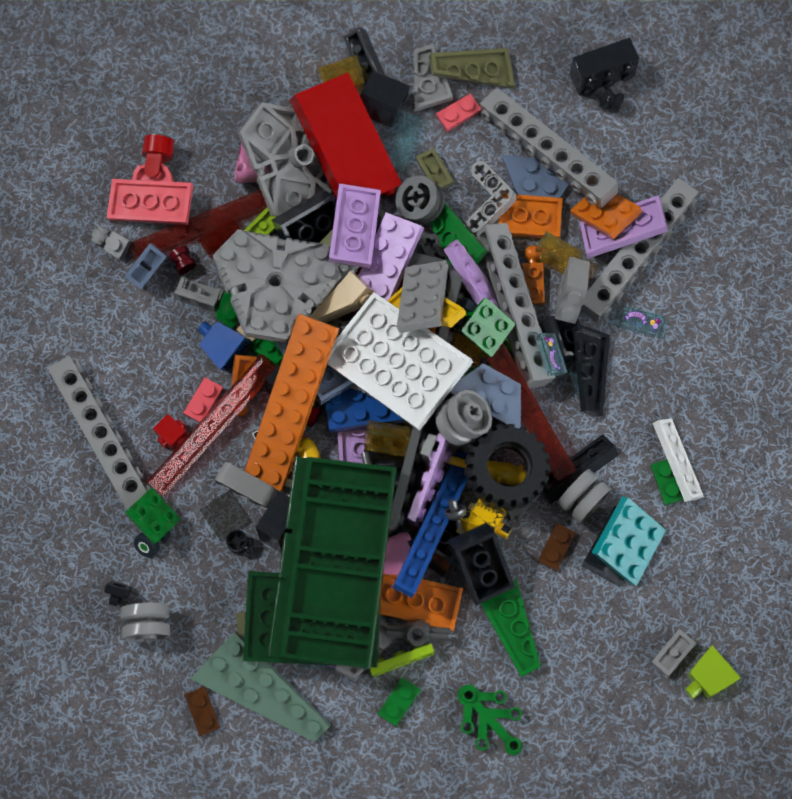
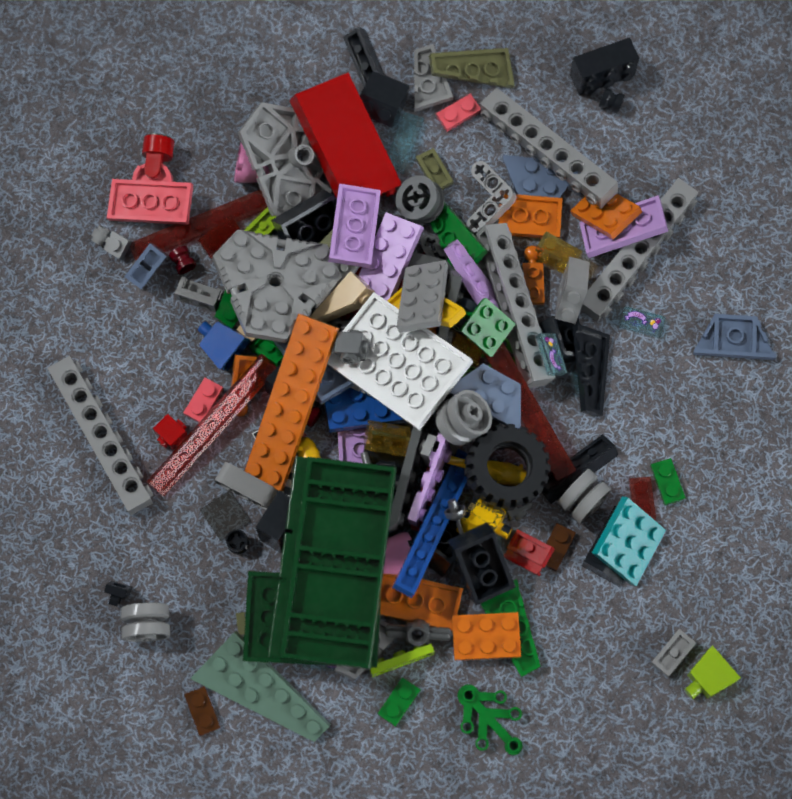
green plate [125,488,180,558] -> none
clear yellow brick [318,55,365,87] -> none
white tile [653,418,704,502] -> none
none -> dark grey brick [334,330,370,364]
none -> orange plate [452,612,521,661]
none -> red plate [503,529,555,577]
none -> clear red plate [628,477,656,520]
none -> sand blue wing [693,314,776,360]

